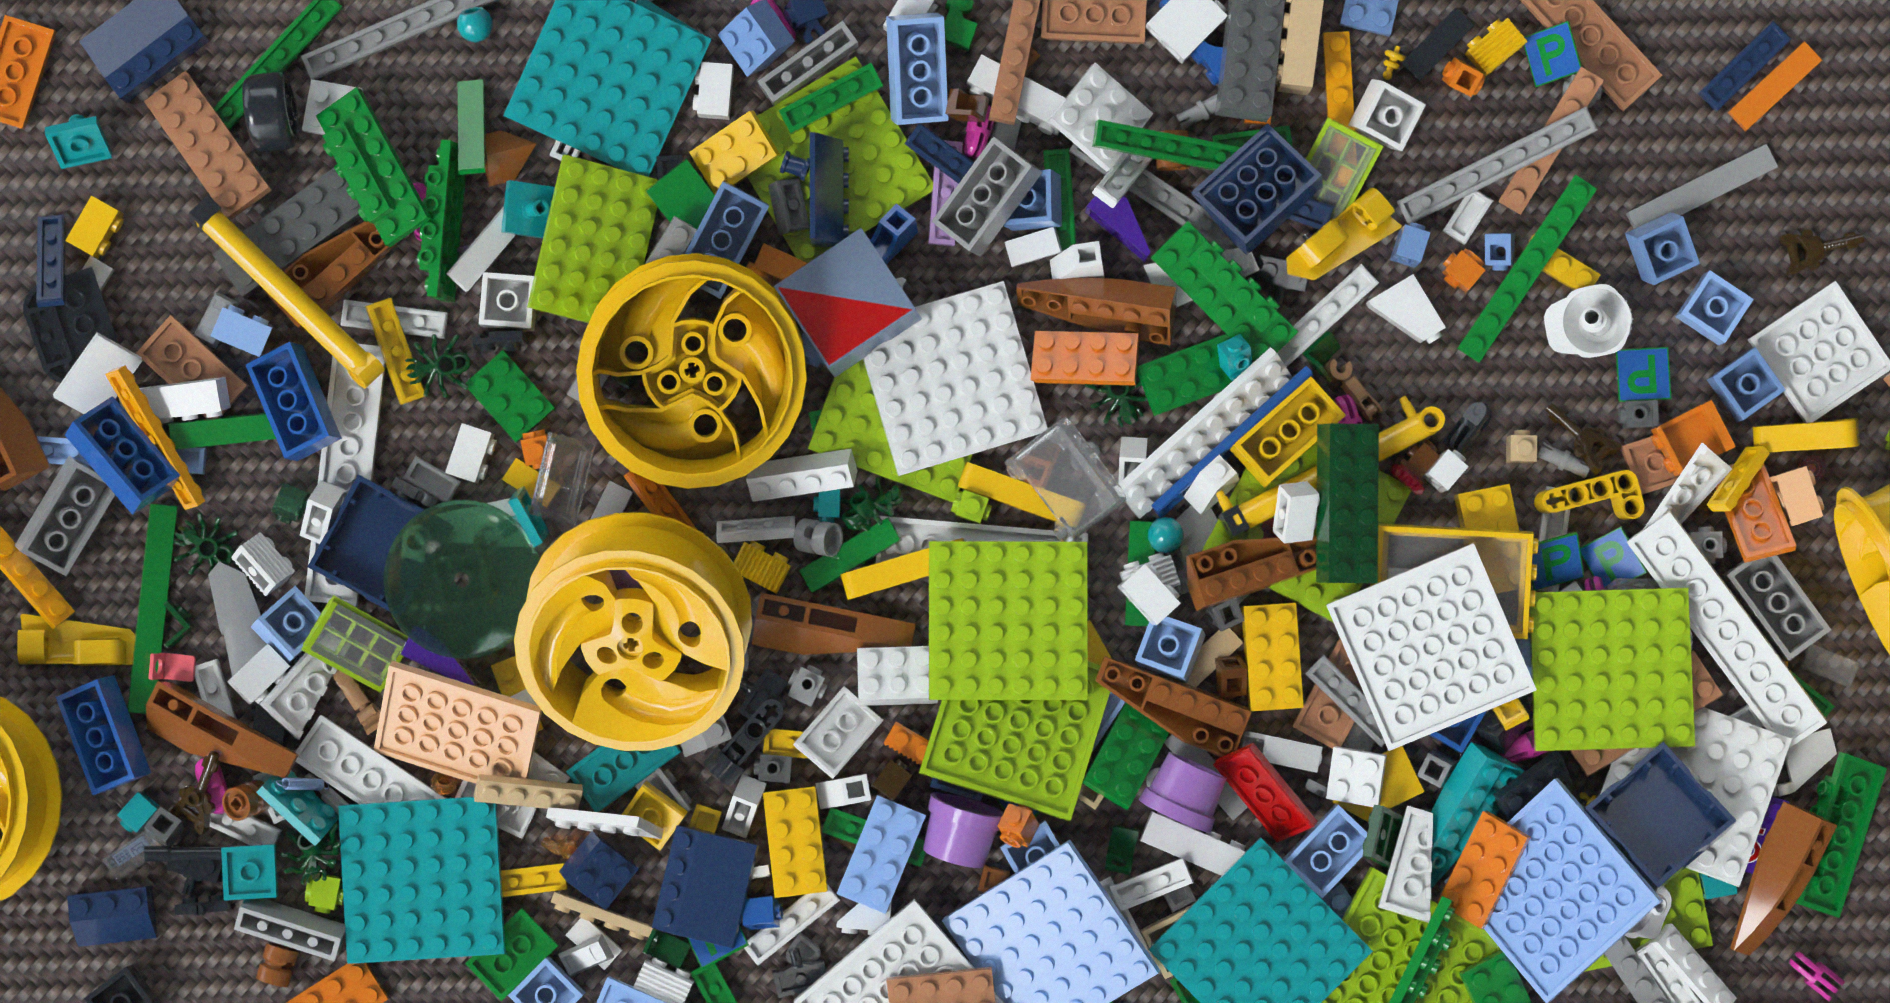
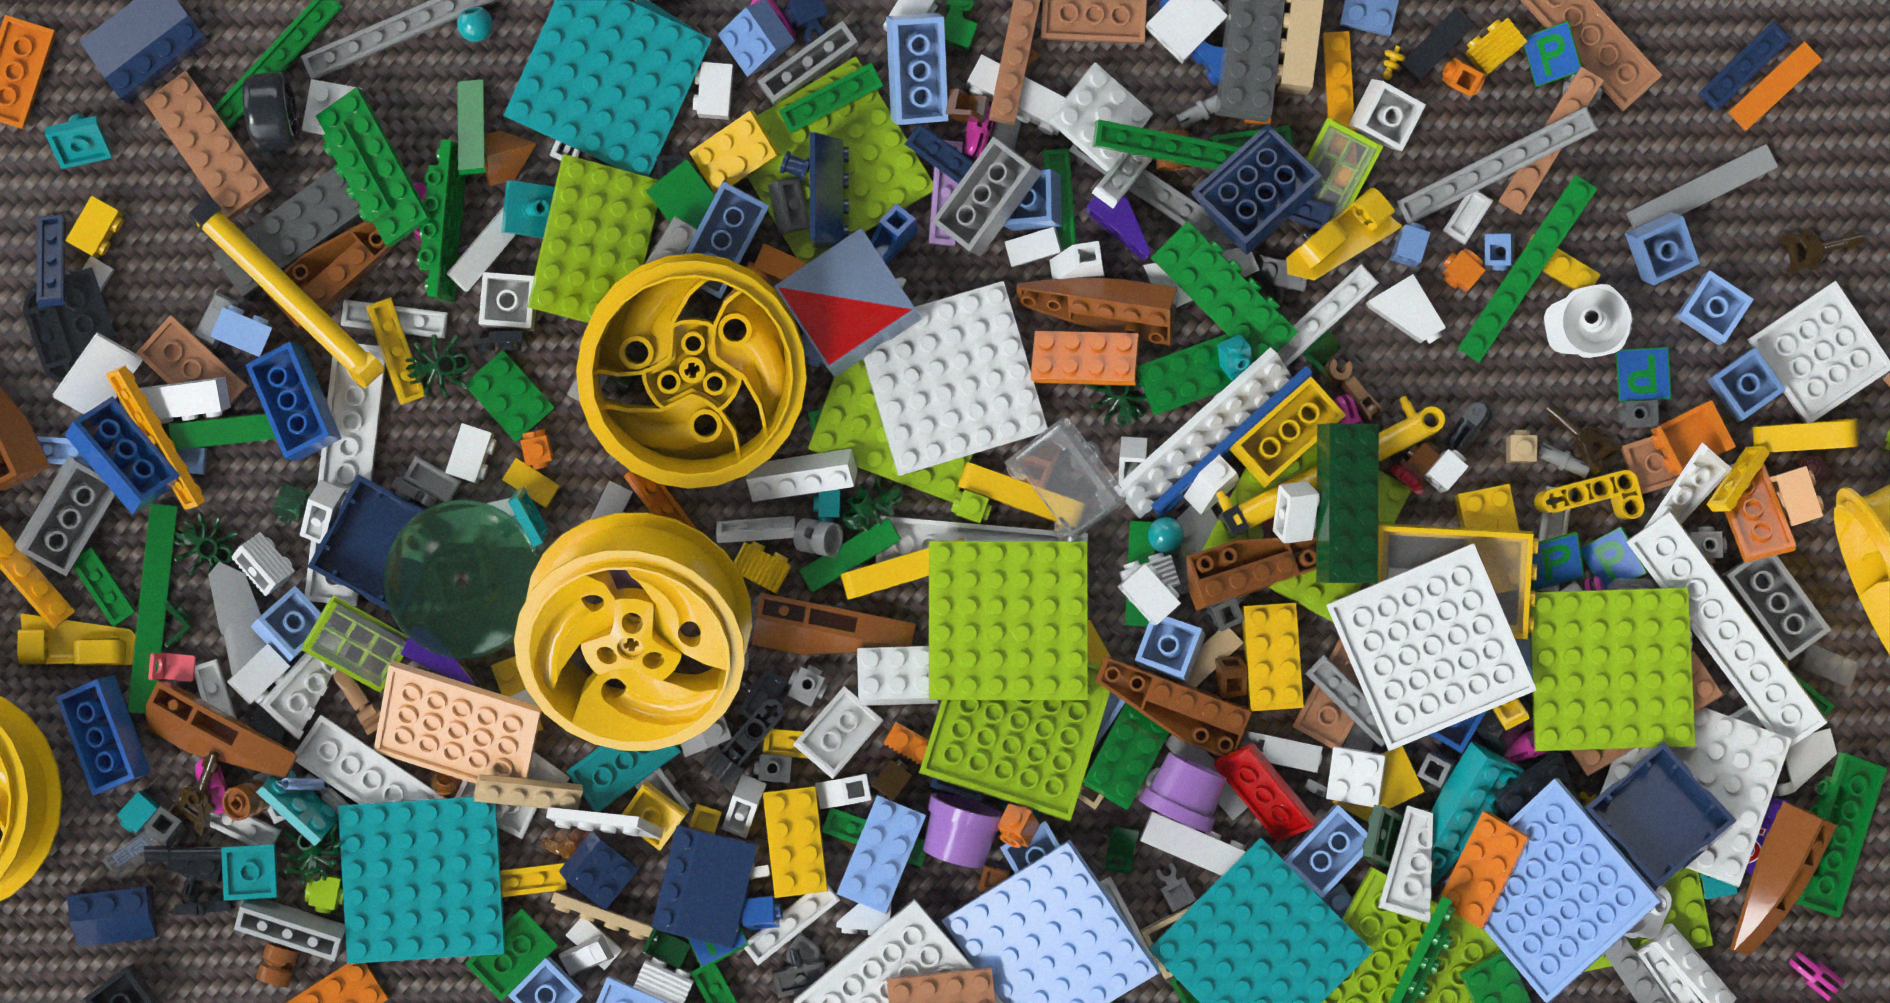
clear piece [529,432,595,526] -> none
white plate [1110,857,1194,912] -> none
none -> green plate [72,547,137,627]

